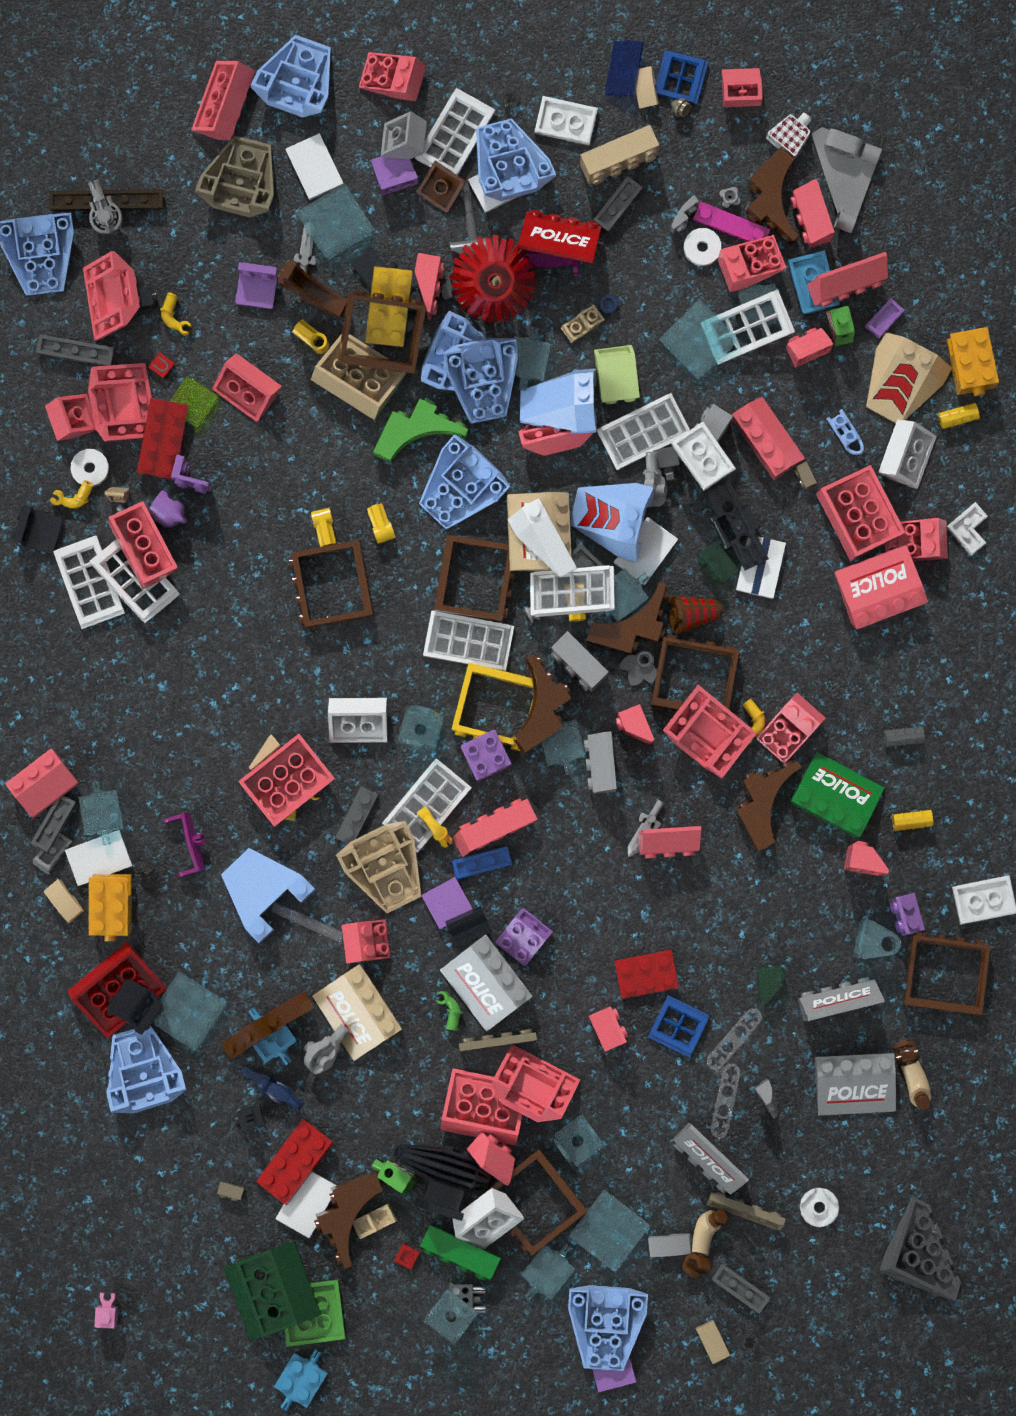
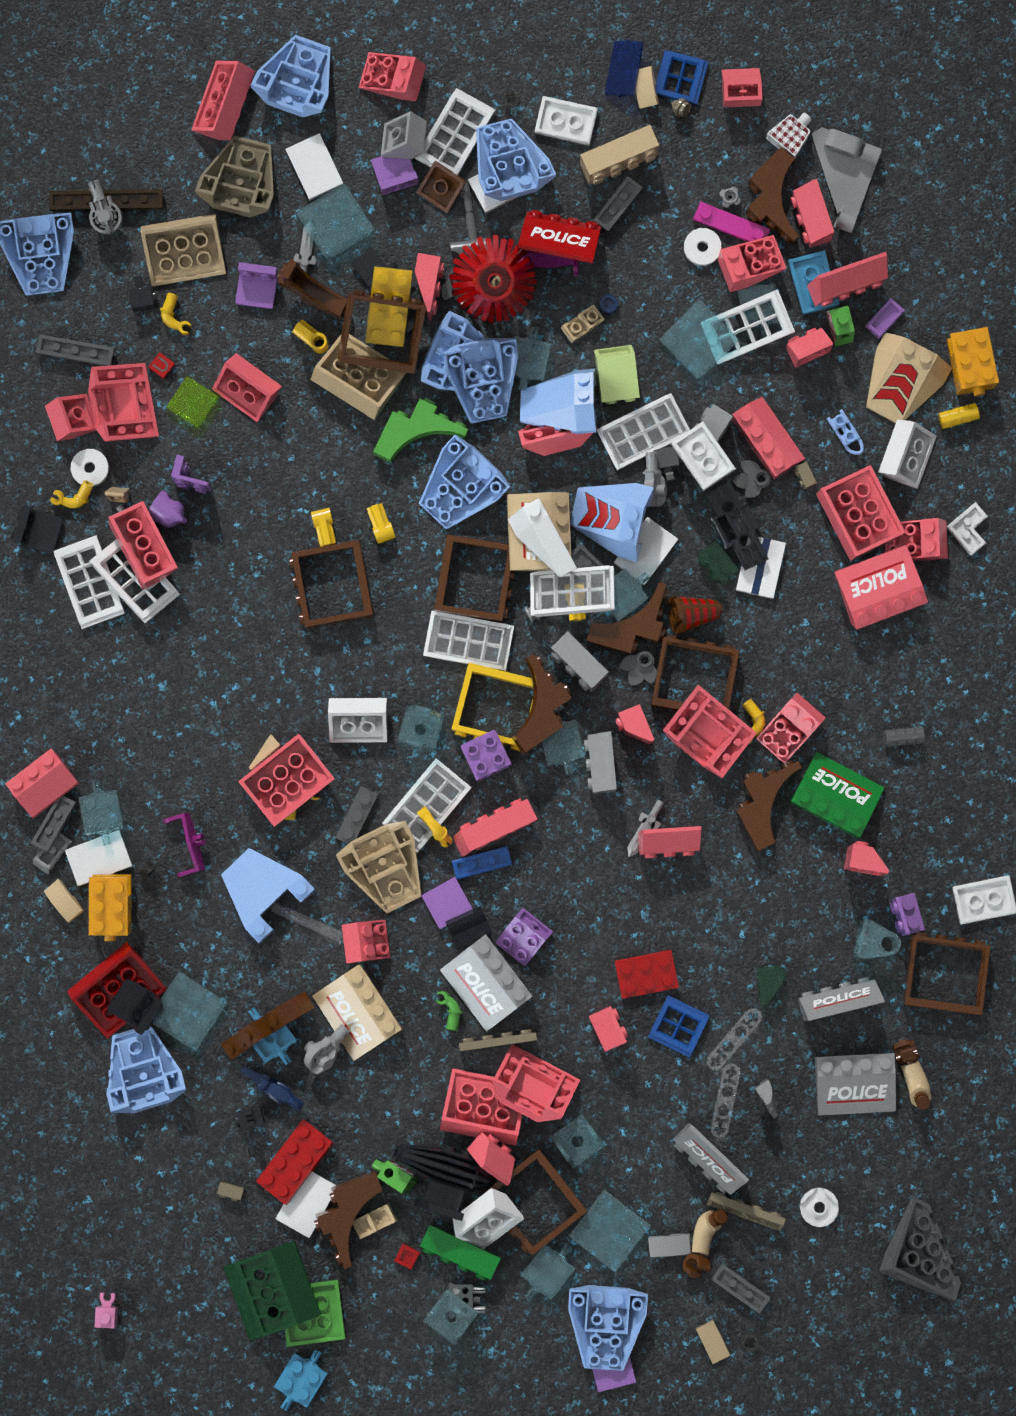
coral slope [83,251,140,341] -> none
red plate [137,398,188,480] -> none
light grey slope [671,195,699,234] -> none
yellow axle [892,810,933,831] -> none
none -> tan slope [140,214,226,286]
none -> dark grey plate [733,460,771,498]

